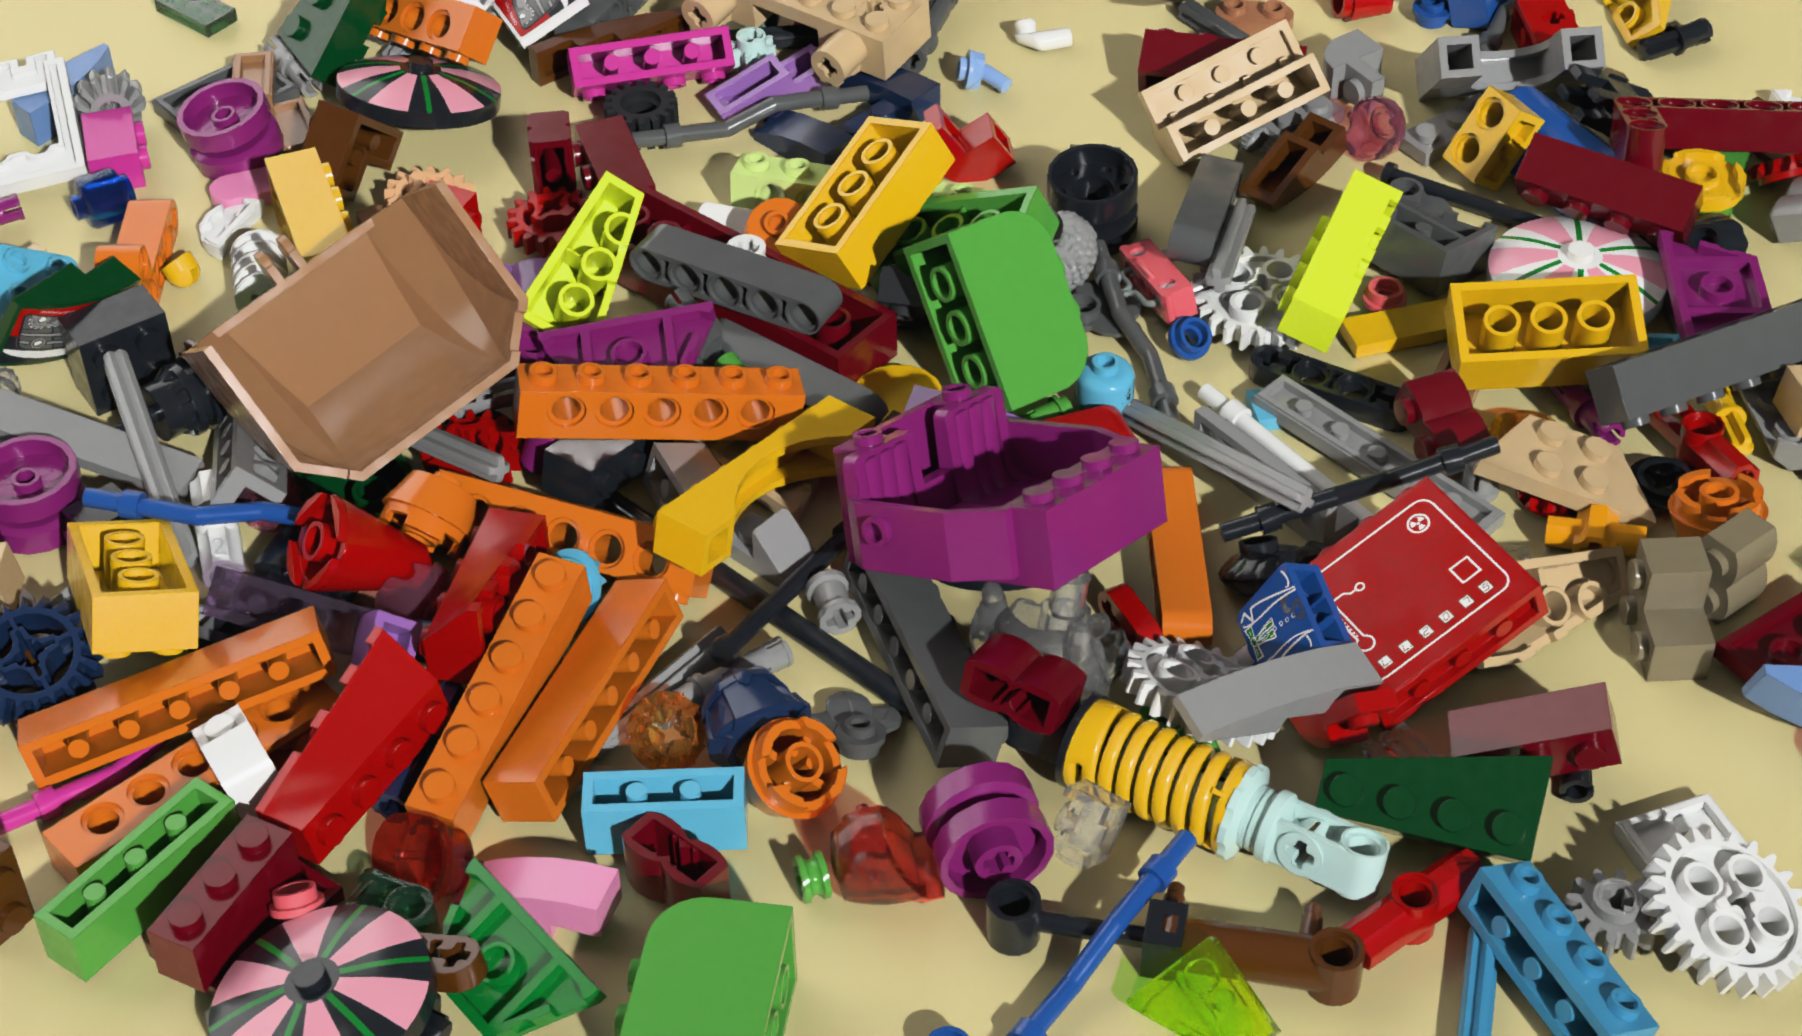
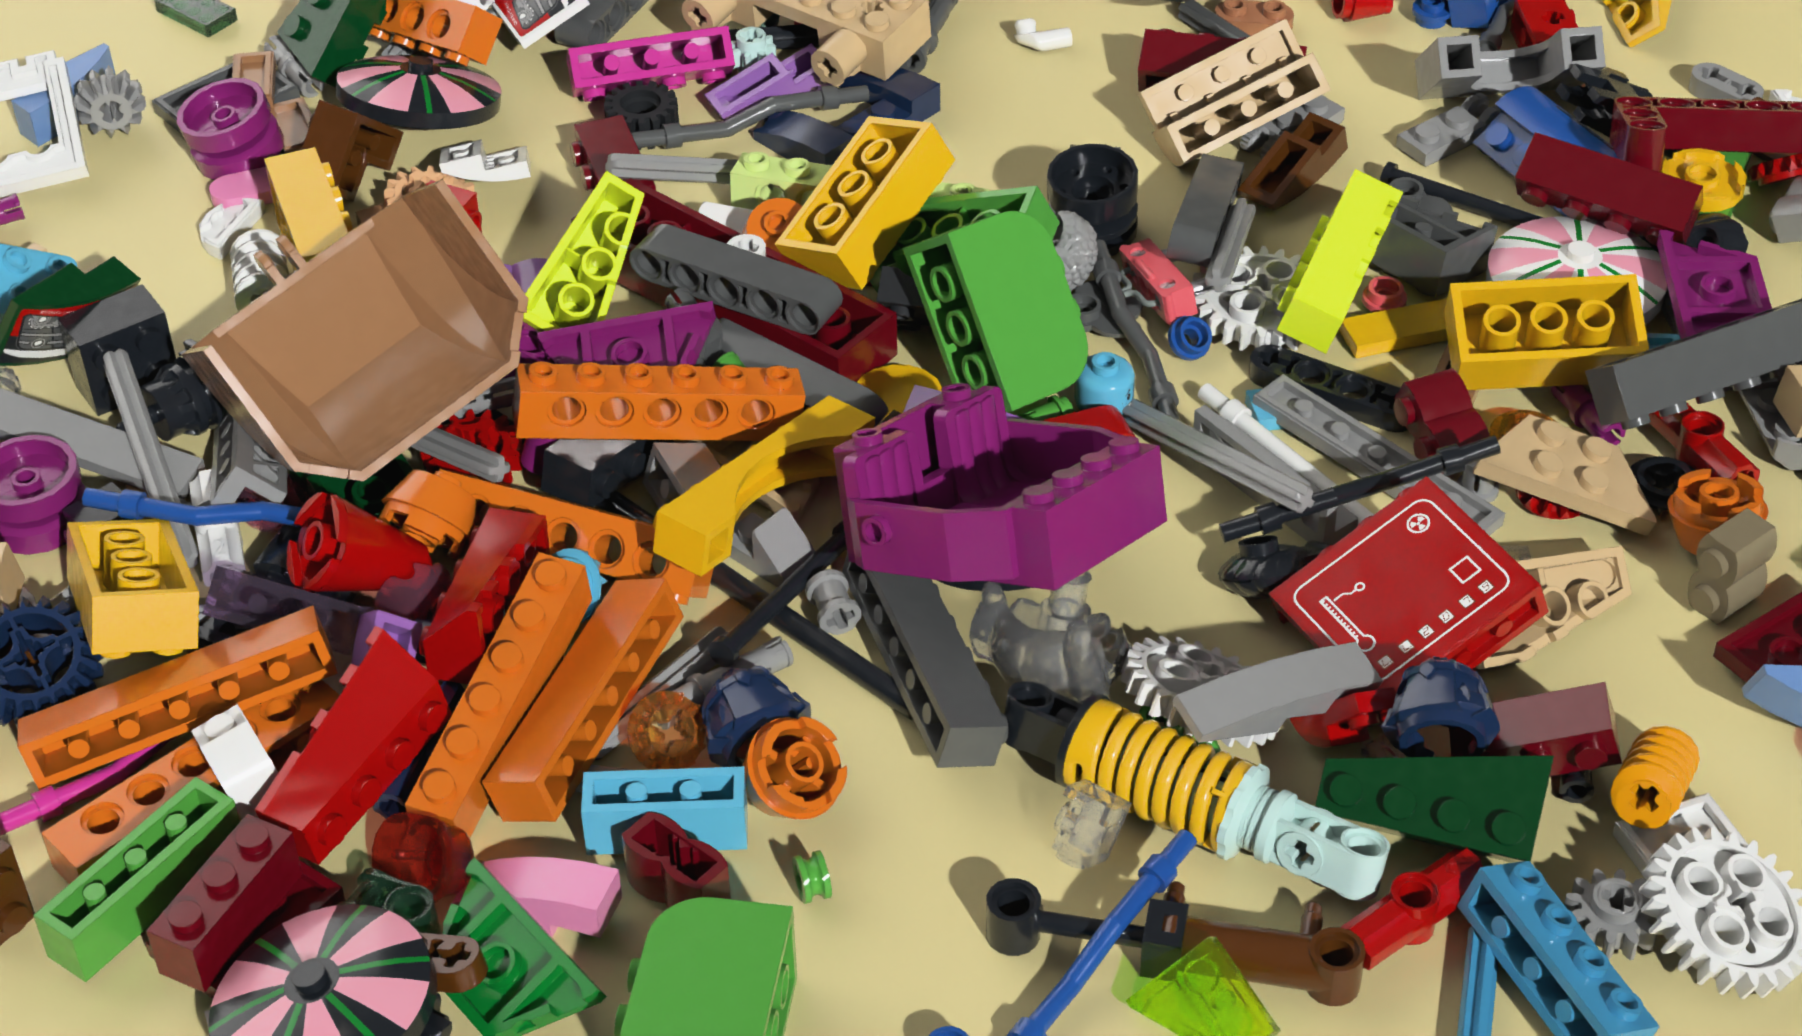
clear blue head [69,168,137,229] -> none
dark pink brick [80,106,151,195] -> none
orange beam [94,199,179,304] -> none
yellow hinge [161,250,200,288] -> none
coral plate [269,880,326,922] -> none
red gear [506,186,589,258] -> none
dark red brick [526,110,577,194] -> none
reddish brown slope [528,9,690,87] -> none
dark grey plate [811,691,902,760] -> none
clear red helmet [830,803,945,905] -> none
magenta wheel [919,761,1054,899] -> none
red brick [923,103,1016,183] -> none
light blue plate [956,49,1012,93] -> none
dark red brick [959,633,1087,735] -> none
red beam [1098,583,1164,654] -> none
orange beam [1146,466,1213,646] -> none
blue torso [1234,562,1352,666] -> none
light grey brick [1322,29,1385,116] -> none
clear pink hair [1346,95,1406,162] -> none
yellow brick [1442,85,1545,191] -> none
light orange axle [1544,504,1648,557] -> none
dark tan brick [1619,536,1716,682] -> none
black axle [1637,18,1713,61] -> none
yellow axle [1703,387,1754,455] -> none
none -> white slope [439,139,531,181]
none -> light grey axle [605,153,738,184]
none -> dark blue helmet [1381,656,1500,757]
none -> light orange piece [1610,726,1700,829]
none -> light grey beam [1689,62,1764,100]

